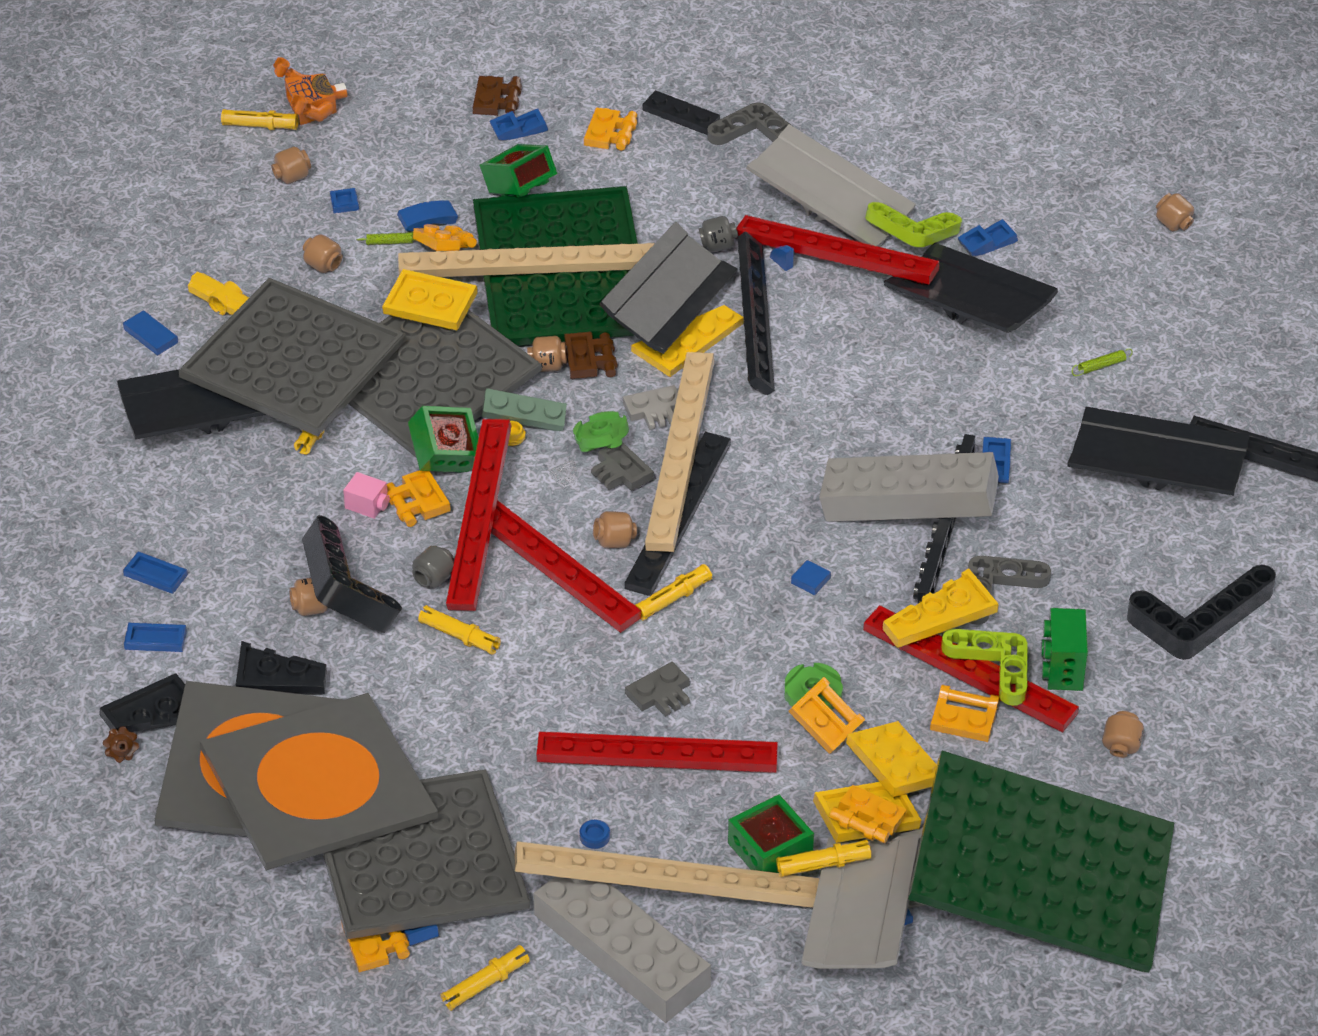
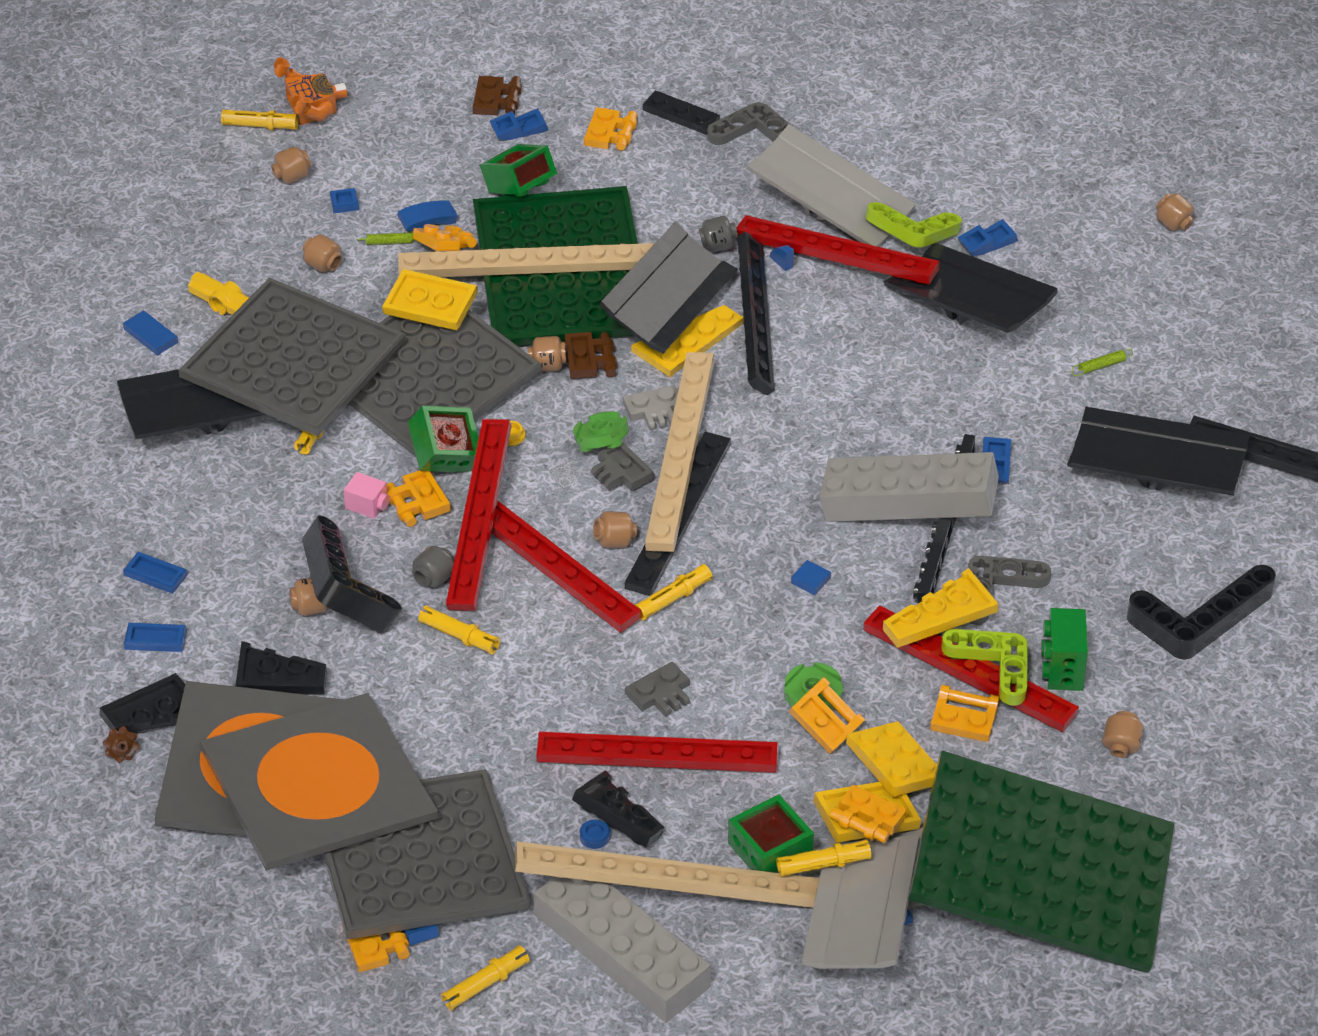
sand green plate [481,388,567,431] -> none
none -> black wing [572,770,665,847]

